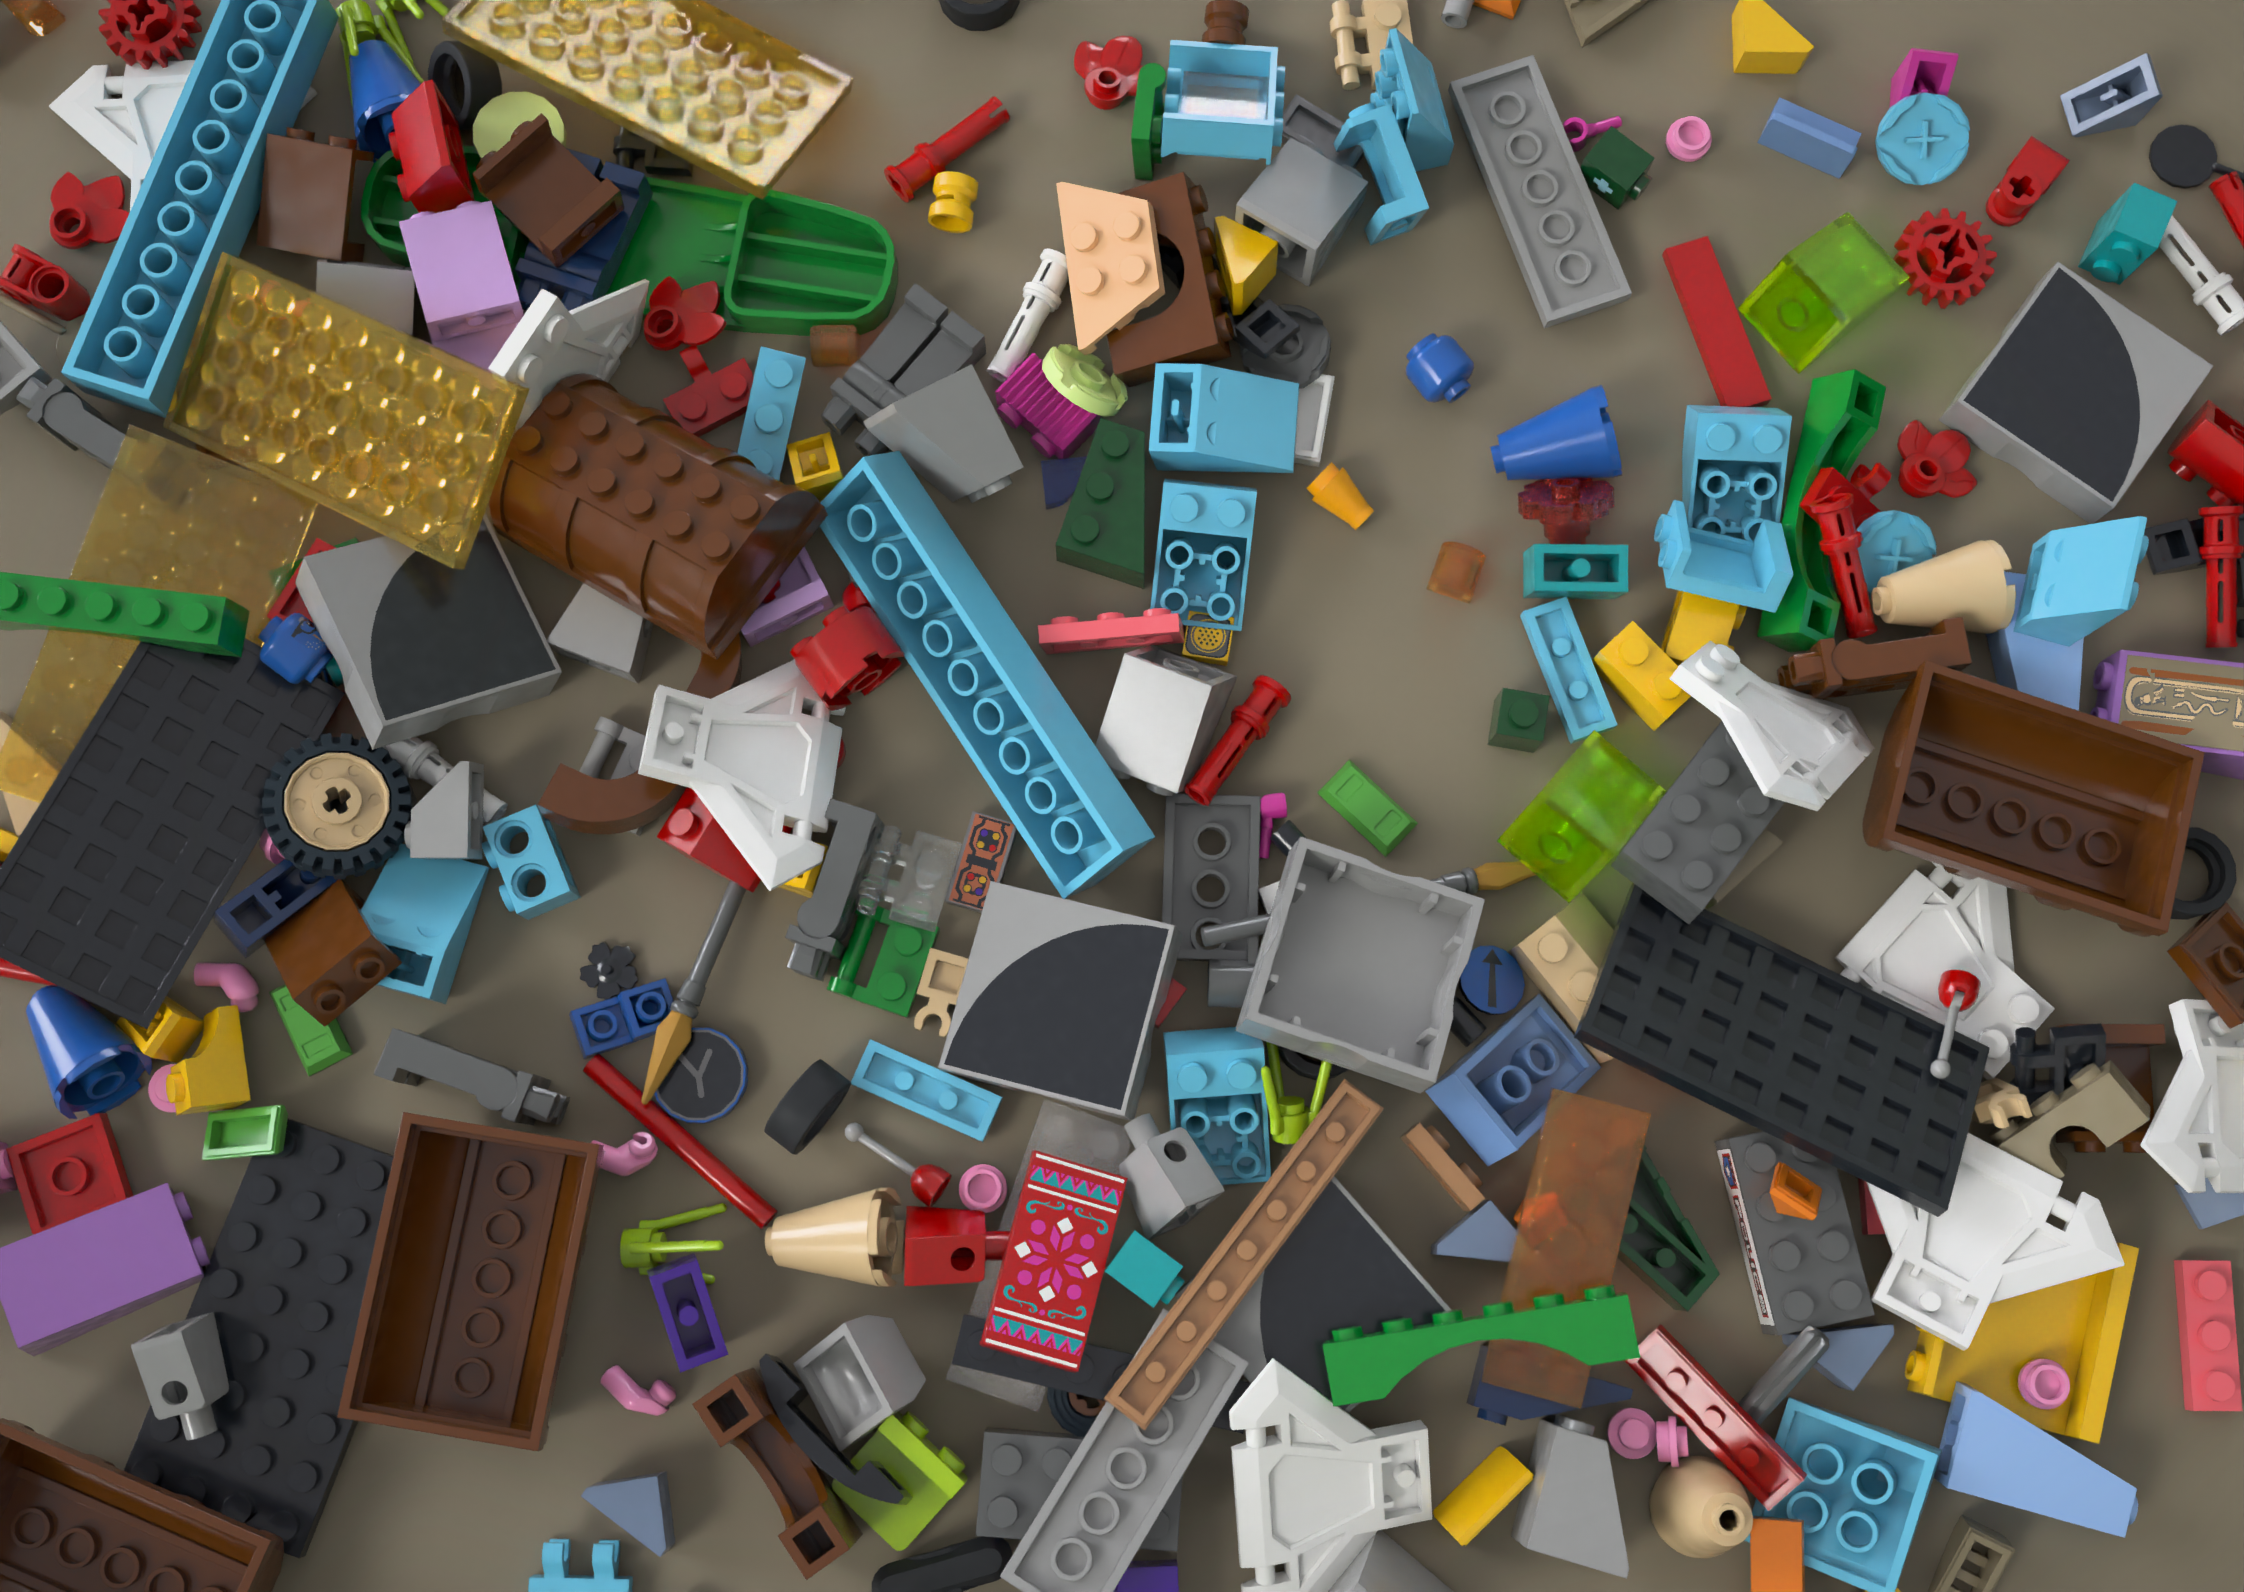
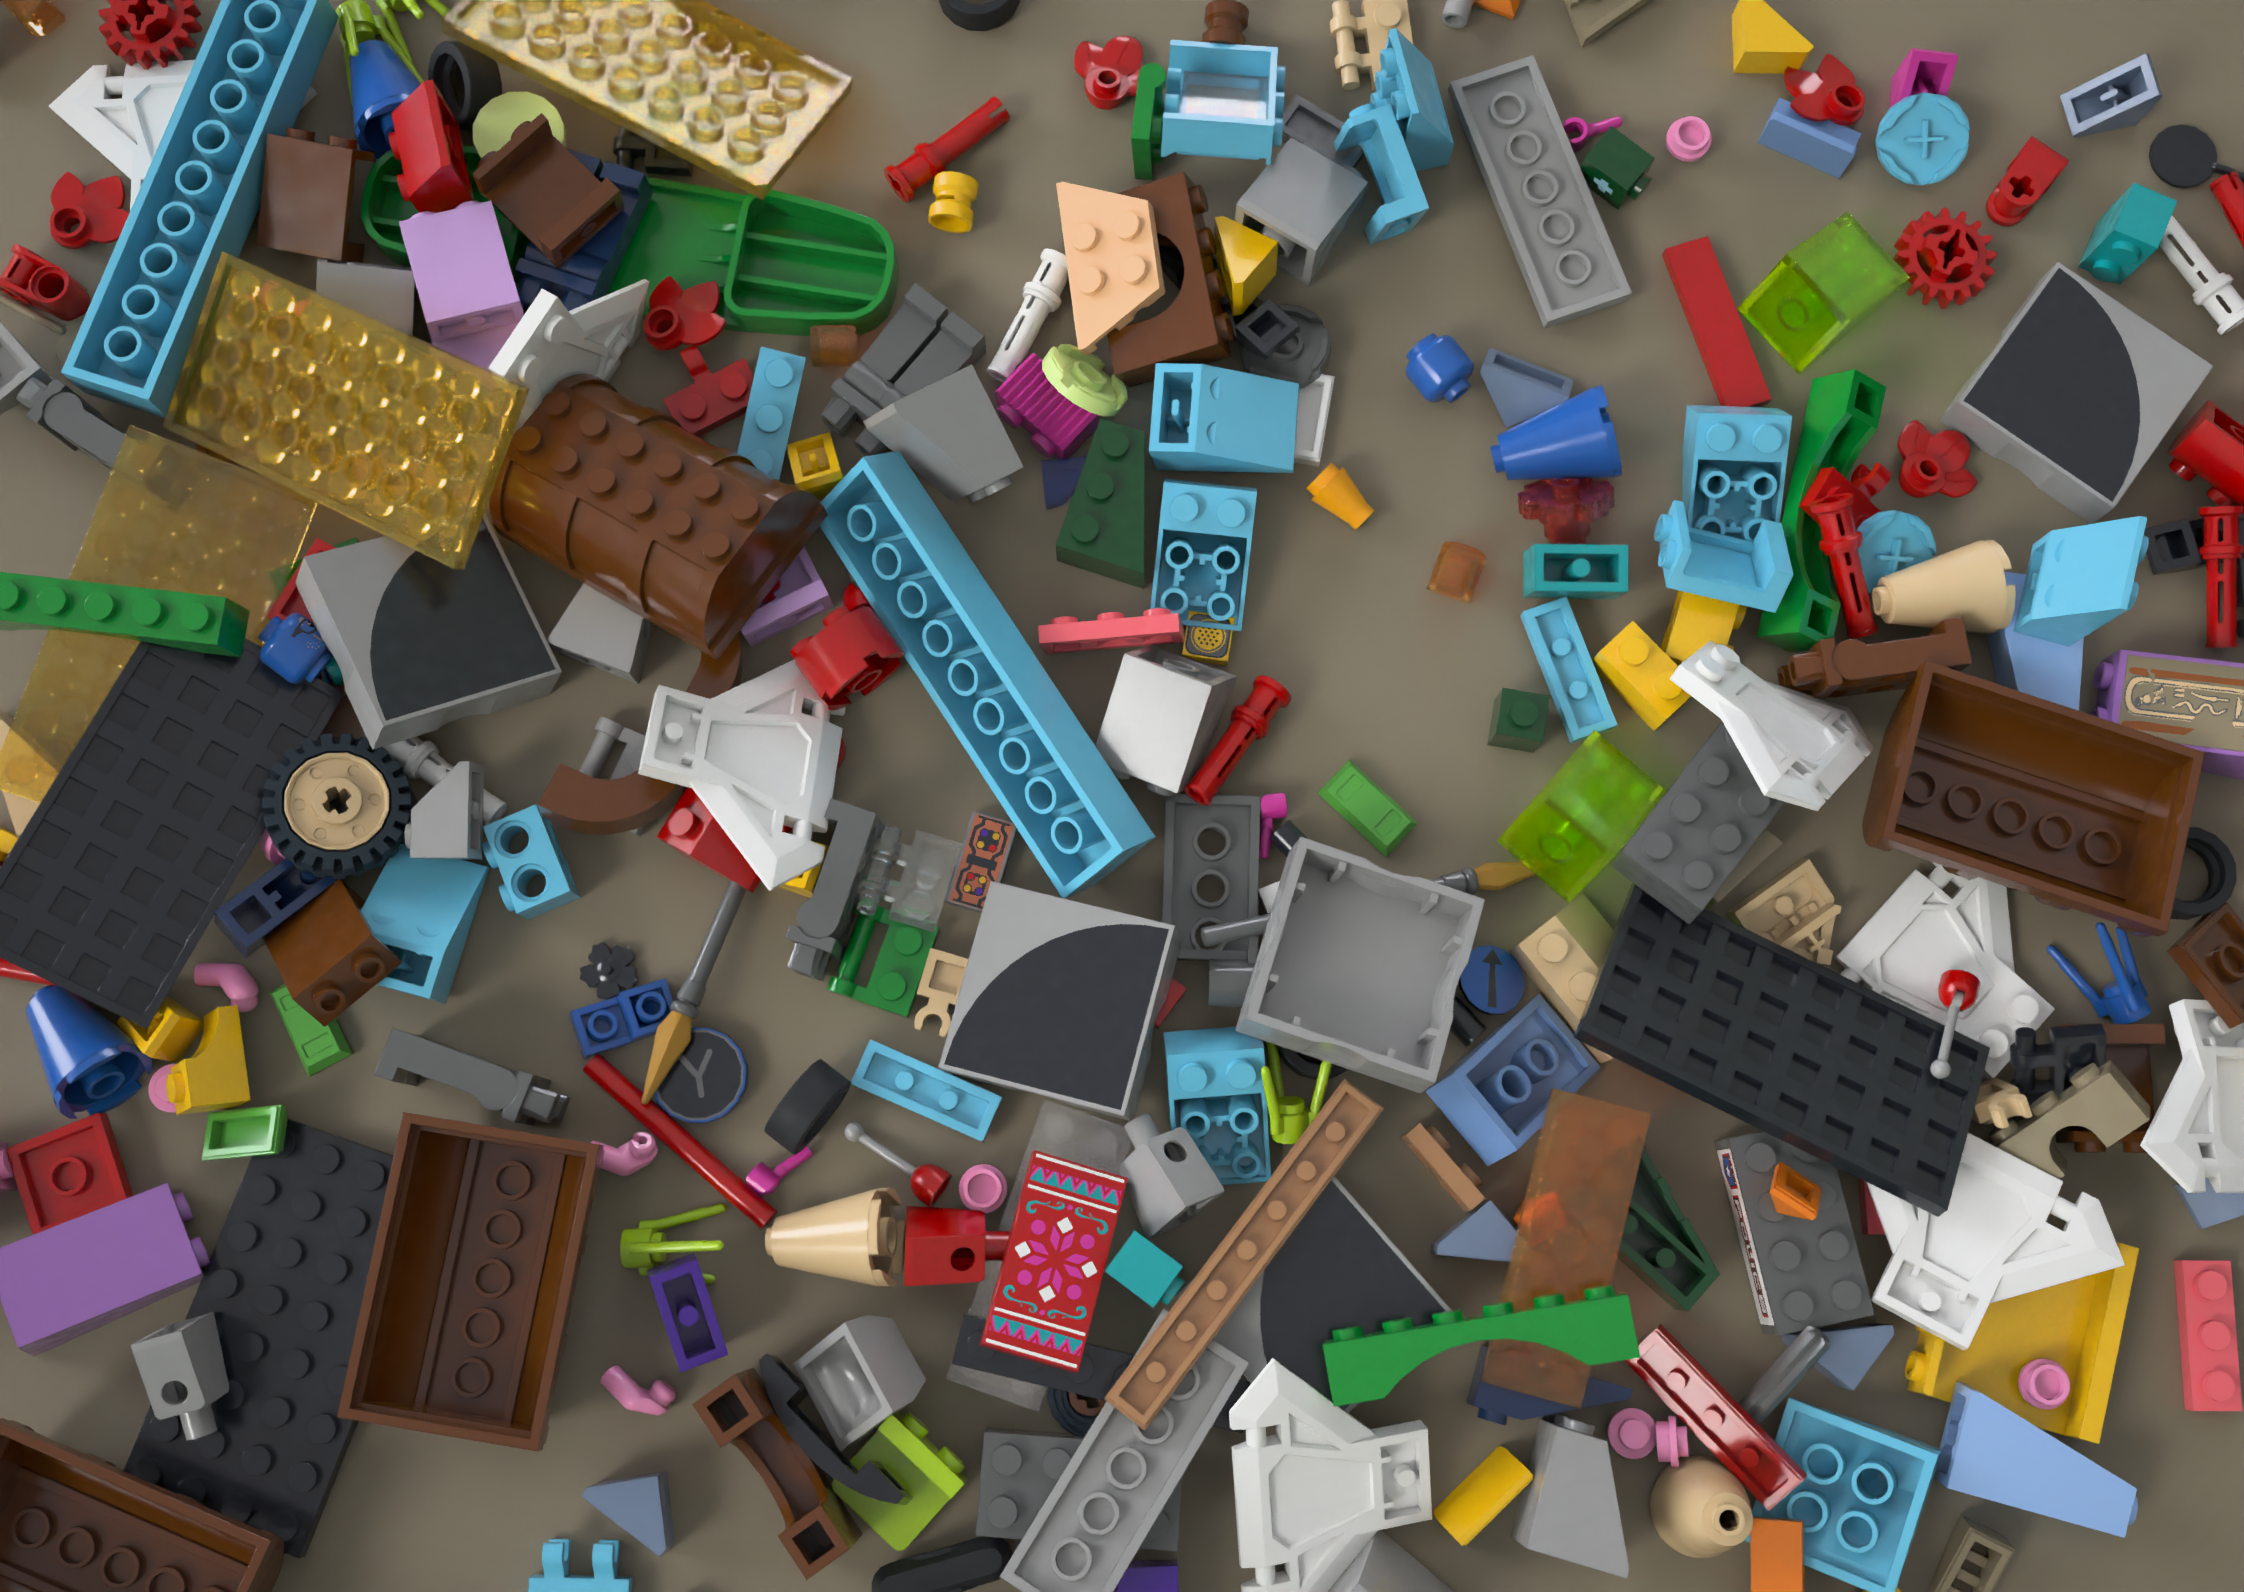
none -> dark pink hand [746,1146,813,1196]
none -> sand blue slope [1480,347,1574,428]
none -> tan slope [1727,858,1841,965]
none -> red plate [1784,53,1865,126]
none -> blue plant [2047,922,2152,1024]

